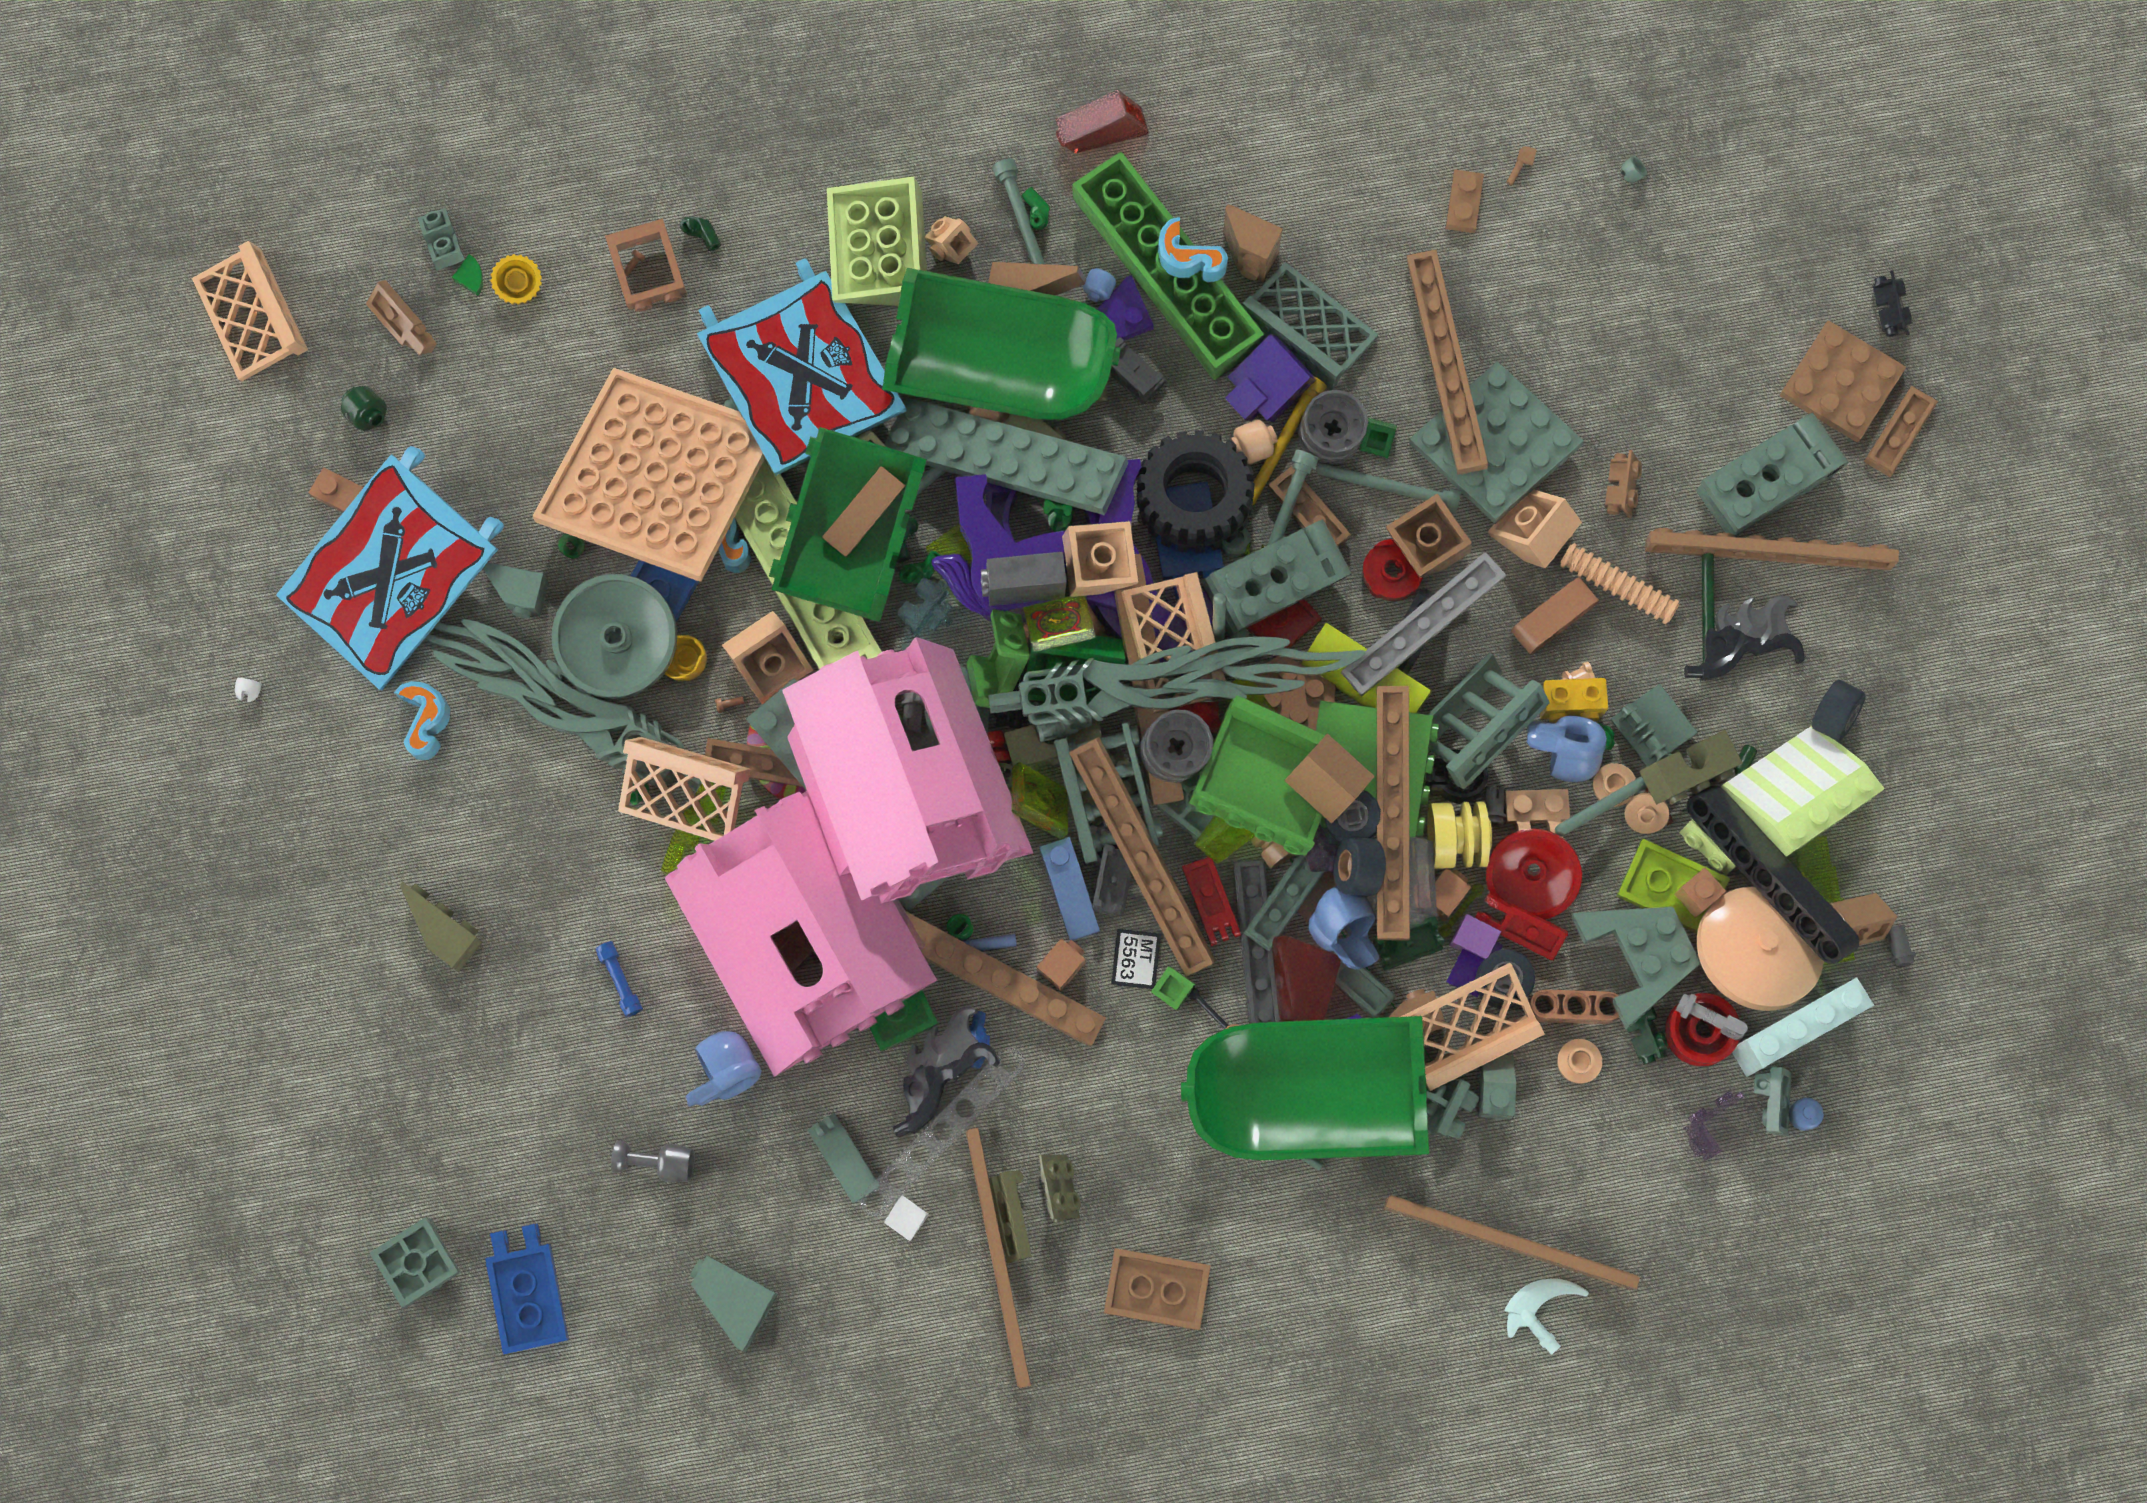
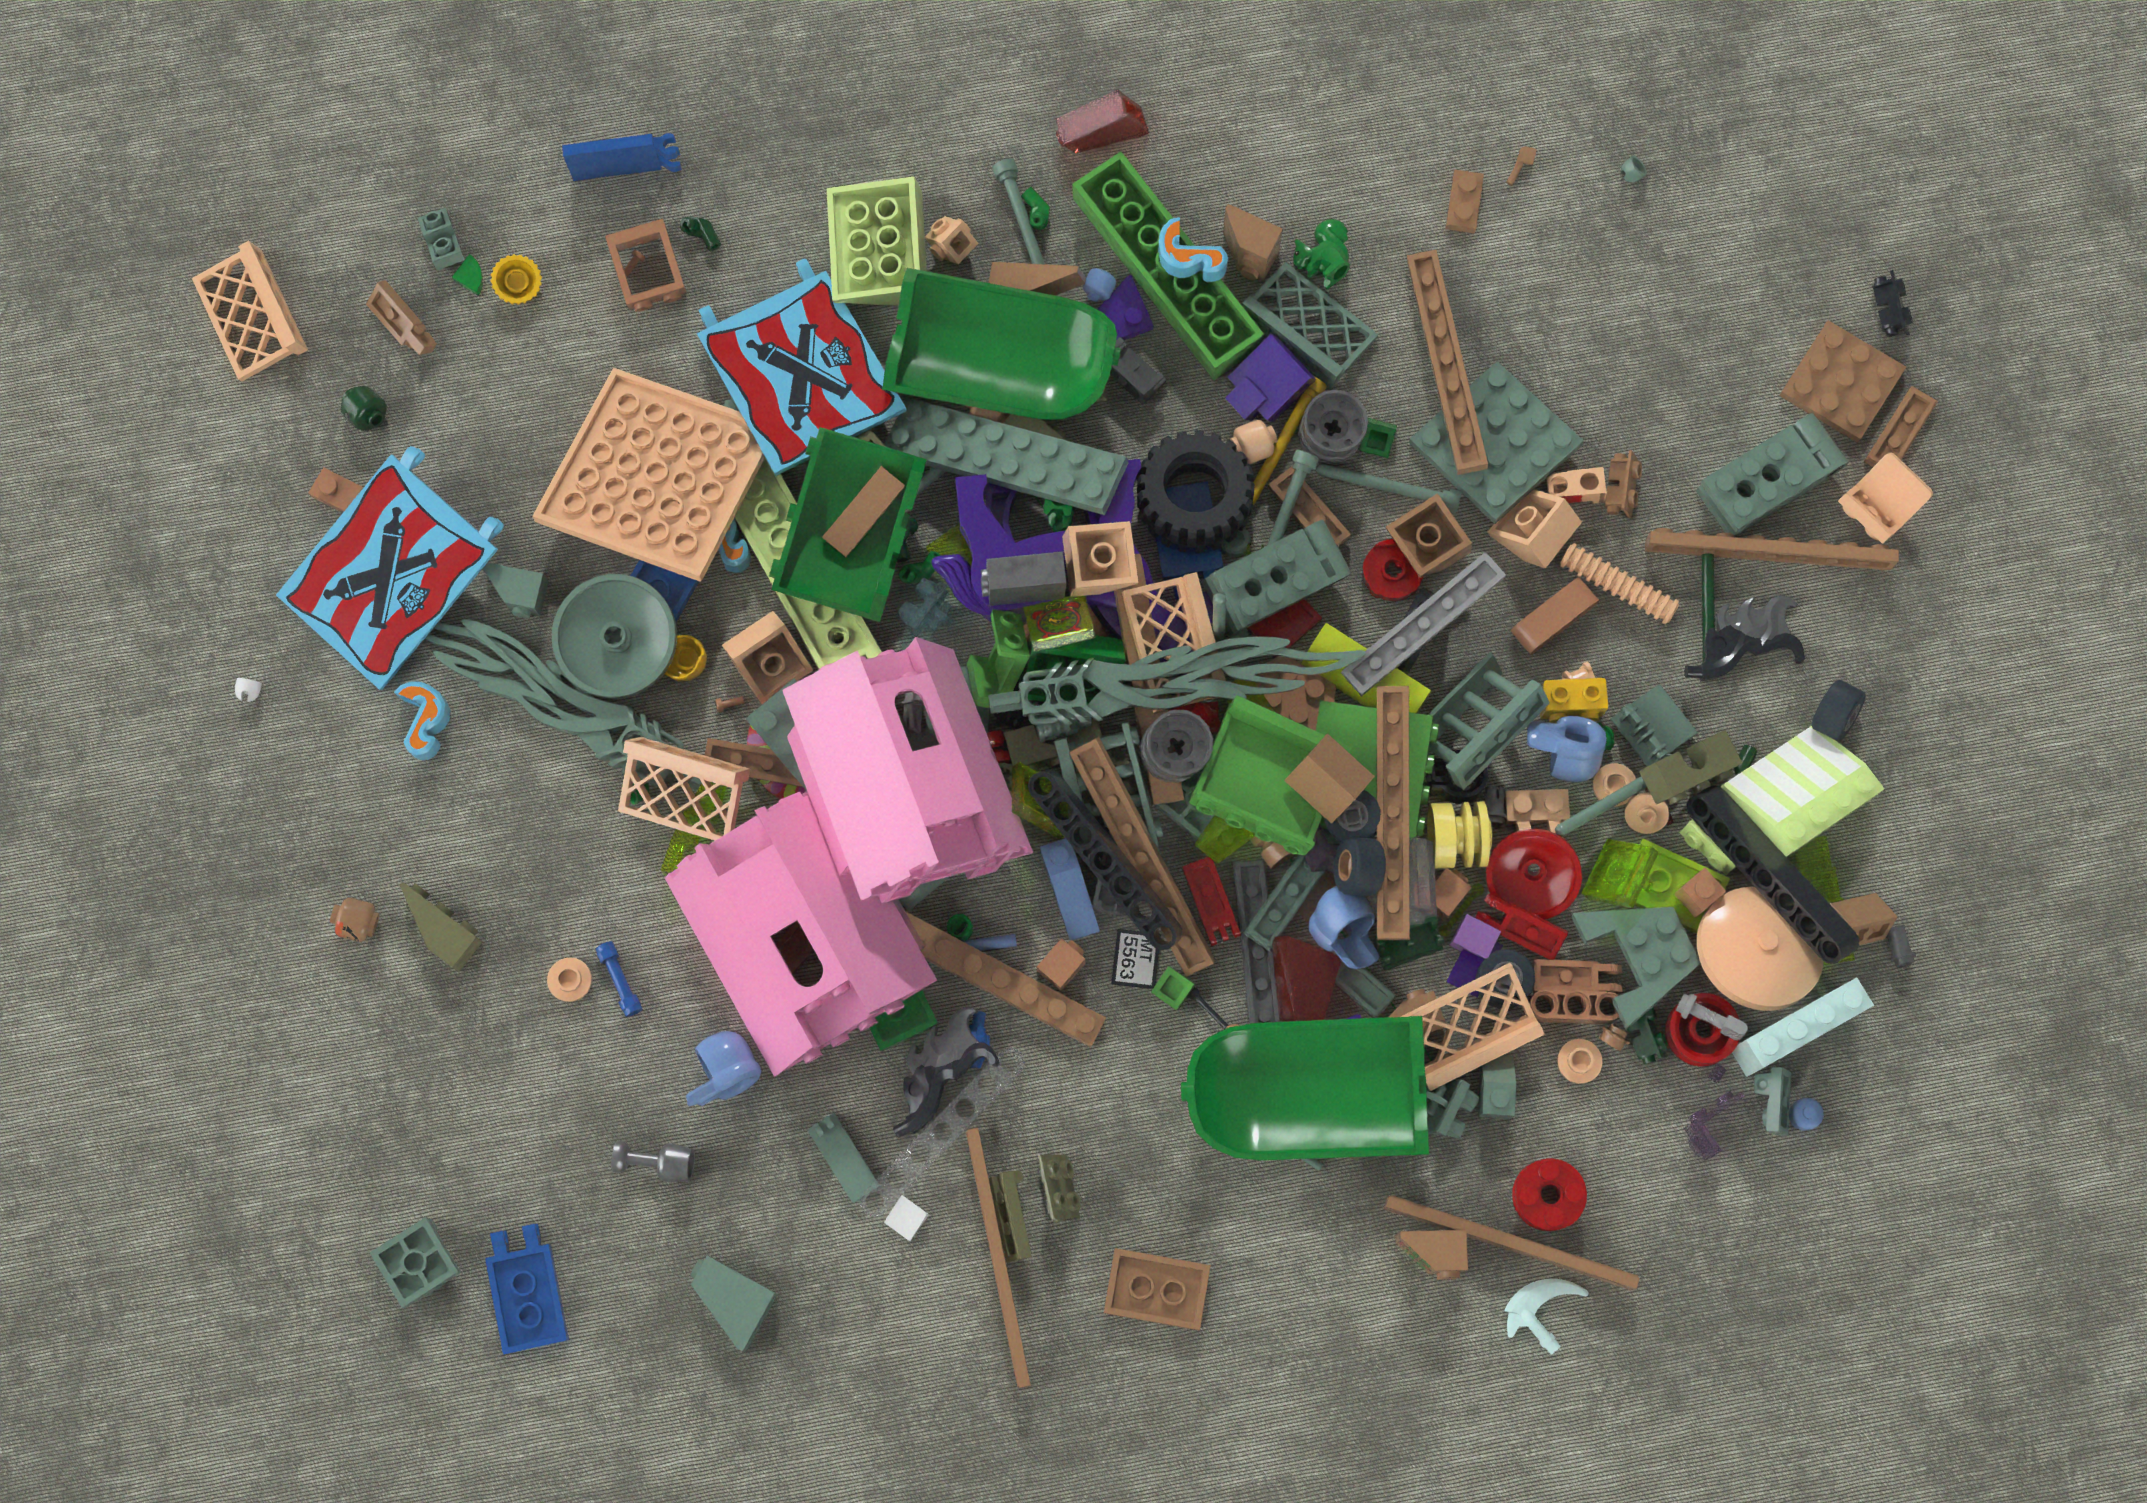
green hinge [558,533,585,559] -> none
none -> medium nougat head [330,897,380,942]
none -> light nougat piece [547,958,592,1002]
none -> blue tile [562,133,682,181]
none -> black beam [1028,769,1182,950]
none -> green animal [1293,219,1350,289]
none -> medium nougat slope [1394,1230,1468,1280]
none -> red wheel [1512,1158,1587,1231]
none -> nougat hinge [1533,959,1622,994]
none -> light nougat leg [1546,467,1607,504]
none -> clear neon green hinge [1581,839,1659,908]
none -> medium nougat plate [1599,1023,1630,1051]
none -> clear purple piece [1708,1063,1726,1084]
none -> light nougat bracket [1838,453,1933,544]

